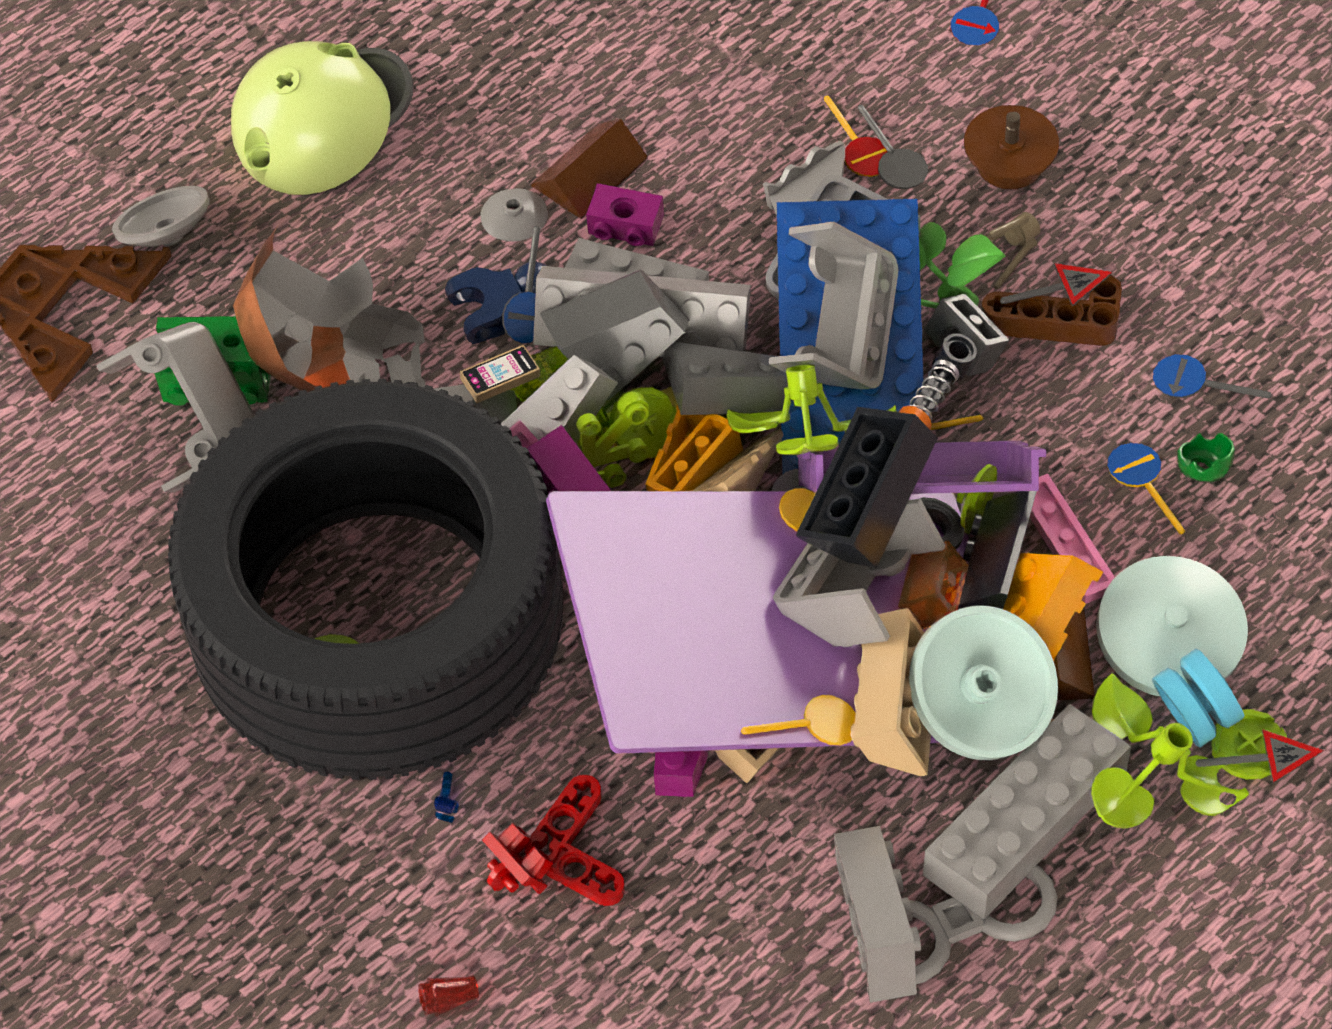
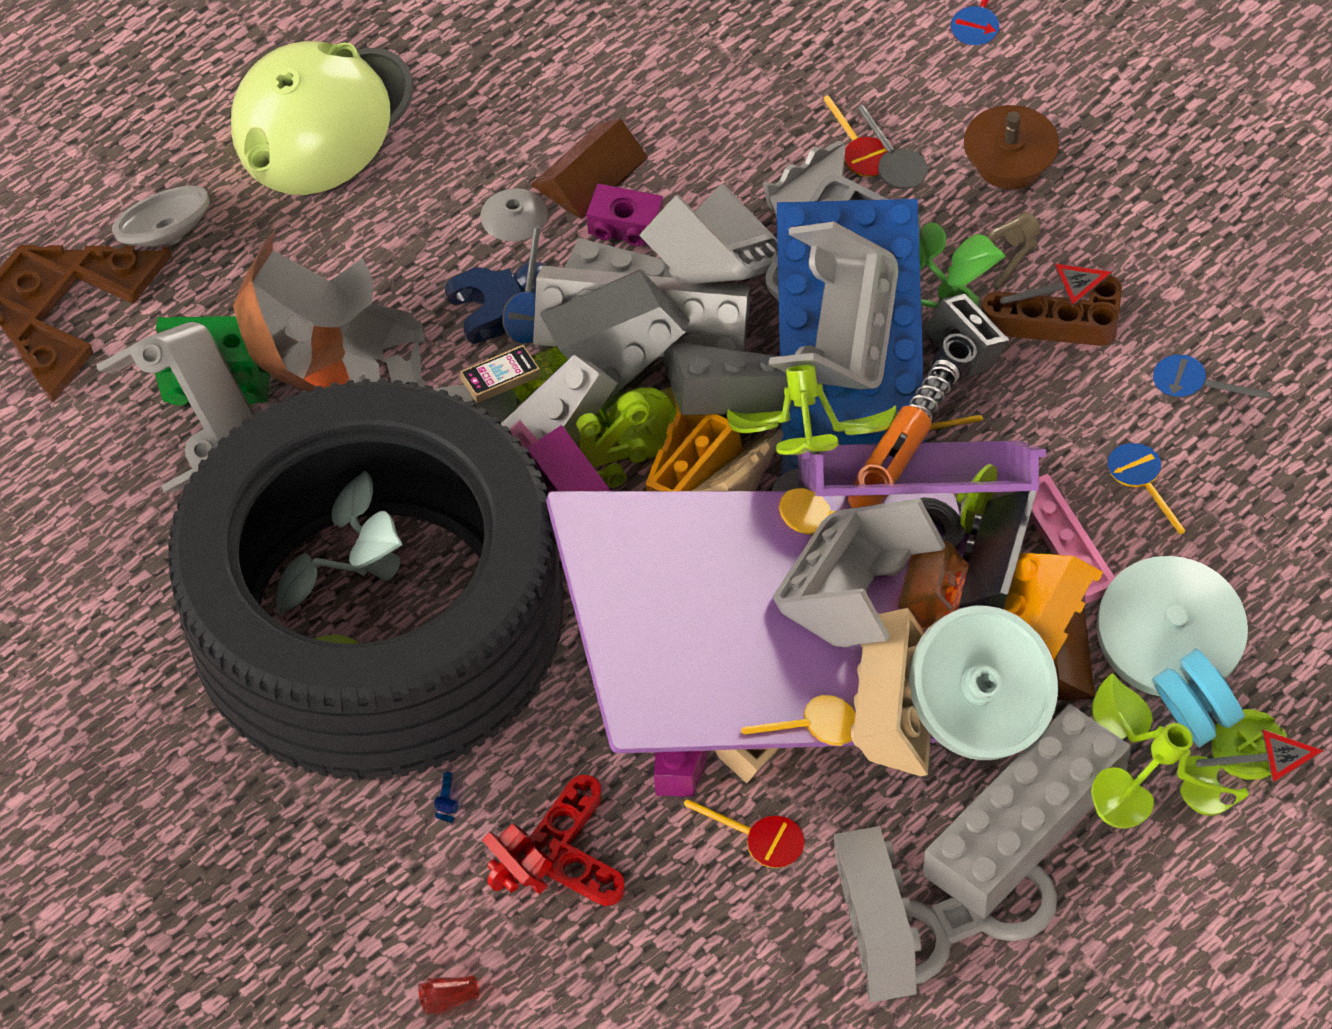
black slope [796,407,938,568] -> none
green hair [1176,433,1235,482] -> none
none -> light aqua plant [276,471,402,617]
none -> light grey windscreen [640,183,778,284]
none -> red piece [684,799,805,868]

